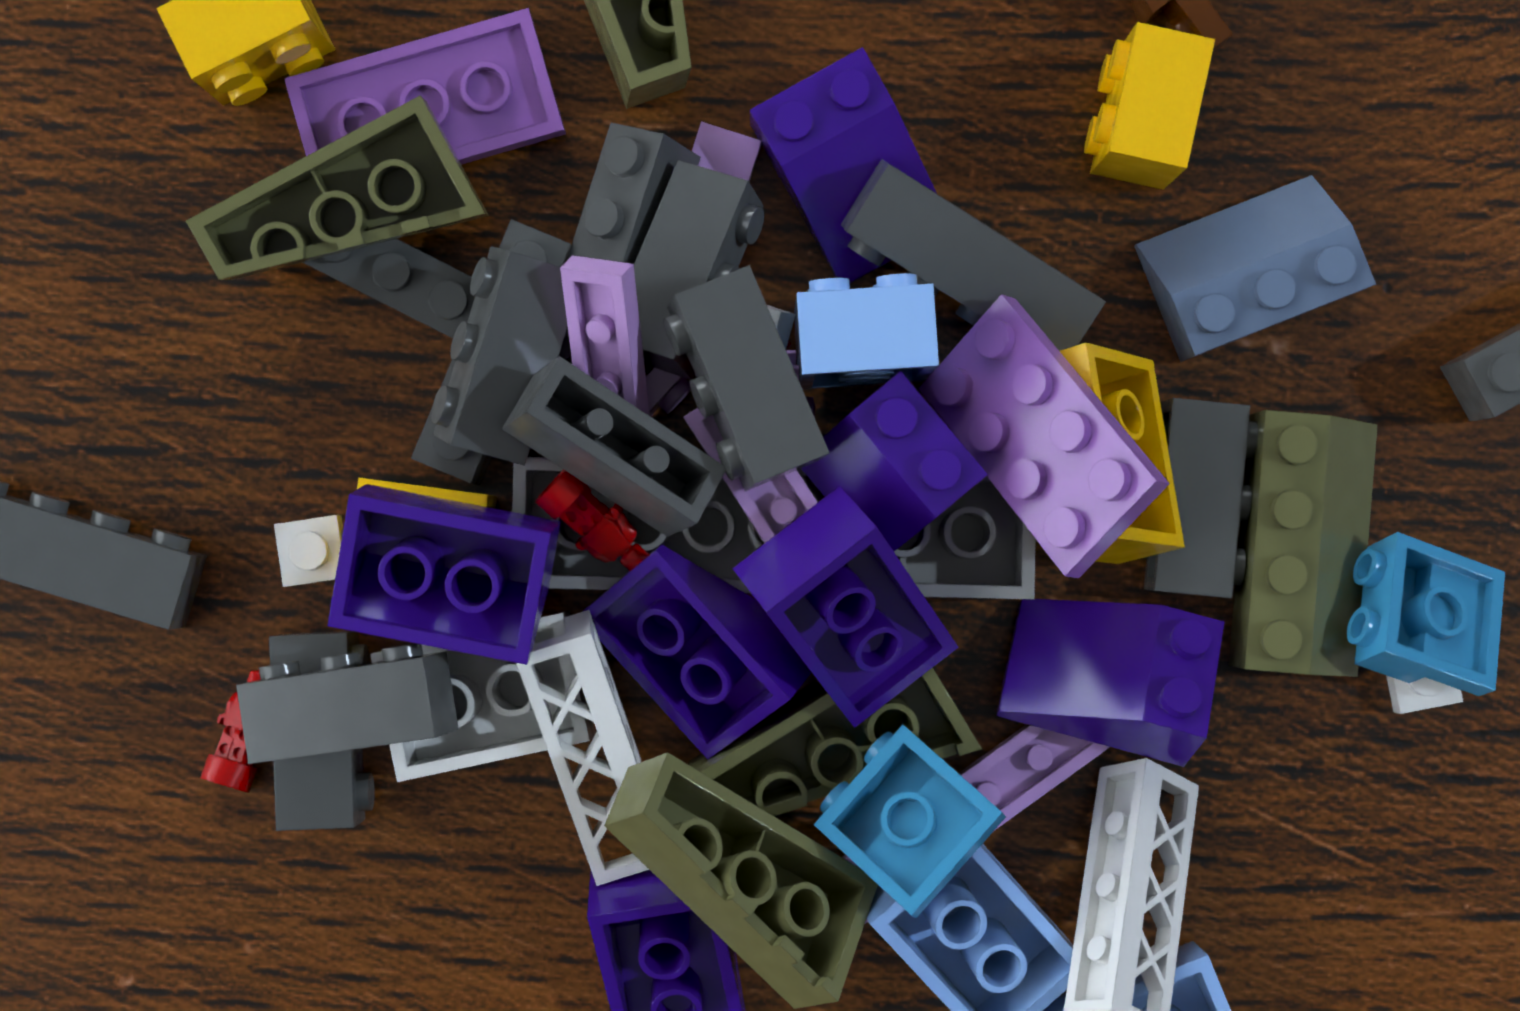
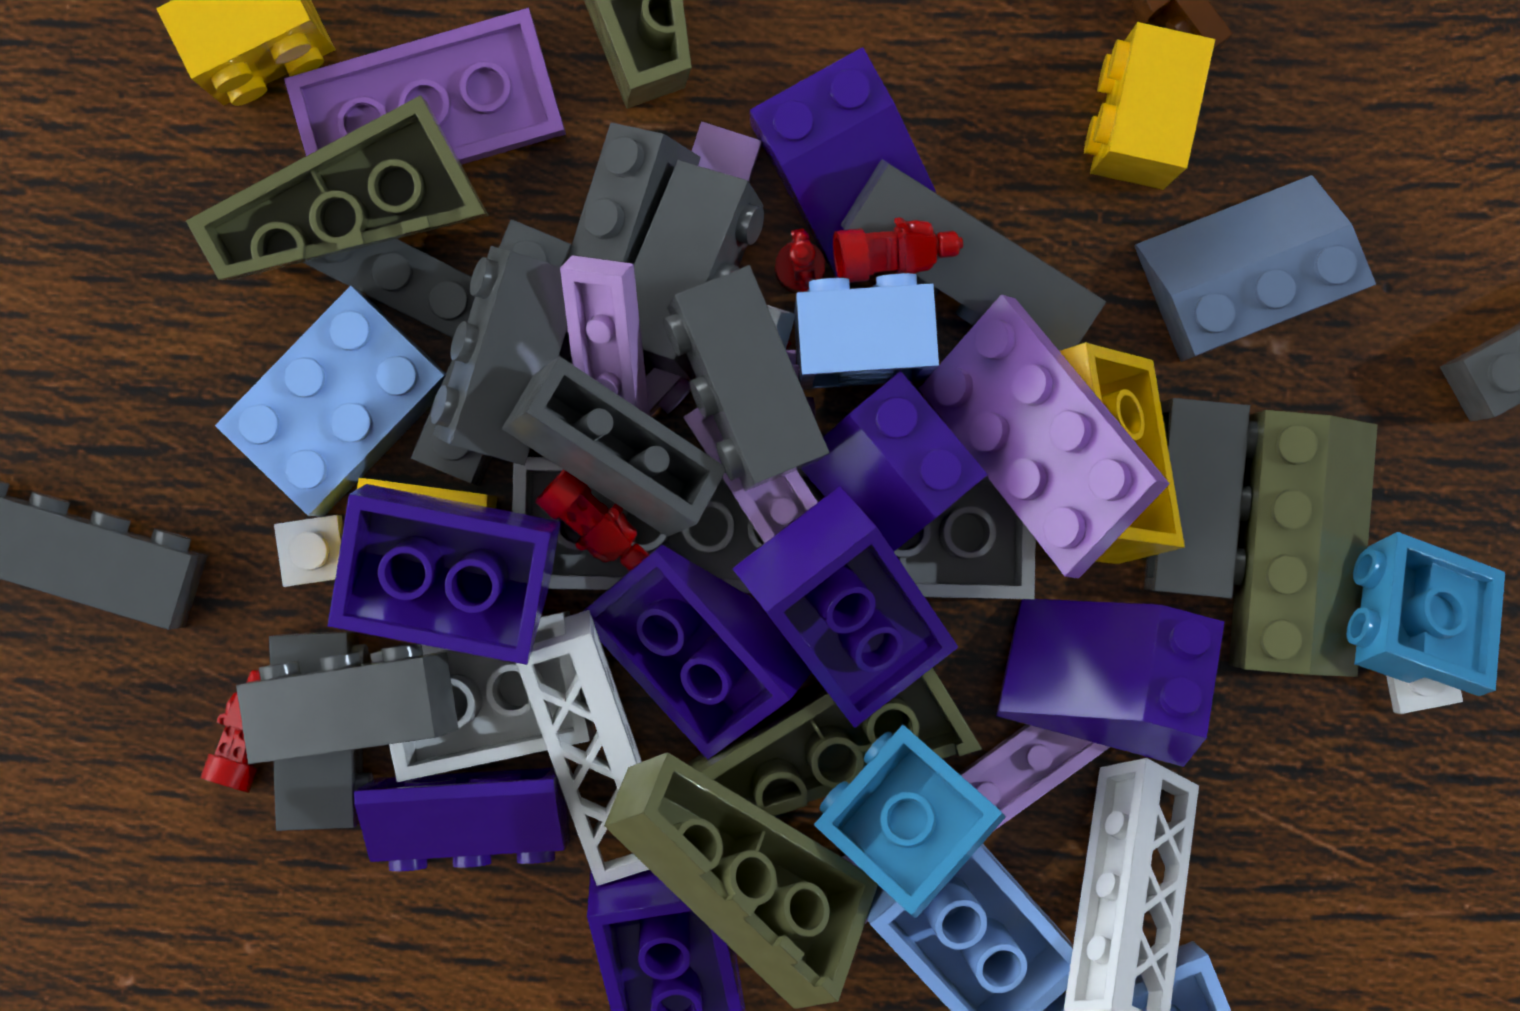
none -> light blue brick [215,286,446,517]
none -> dark purple slope [354,767,570,871]
none -> red piece [775,228,825,293]
none -> red piece [833,217,963,283]

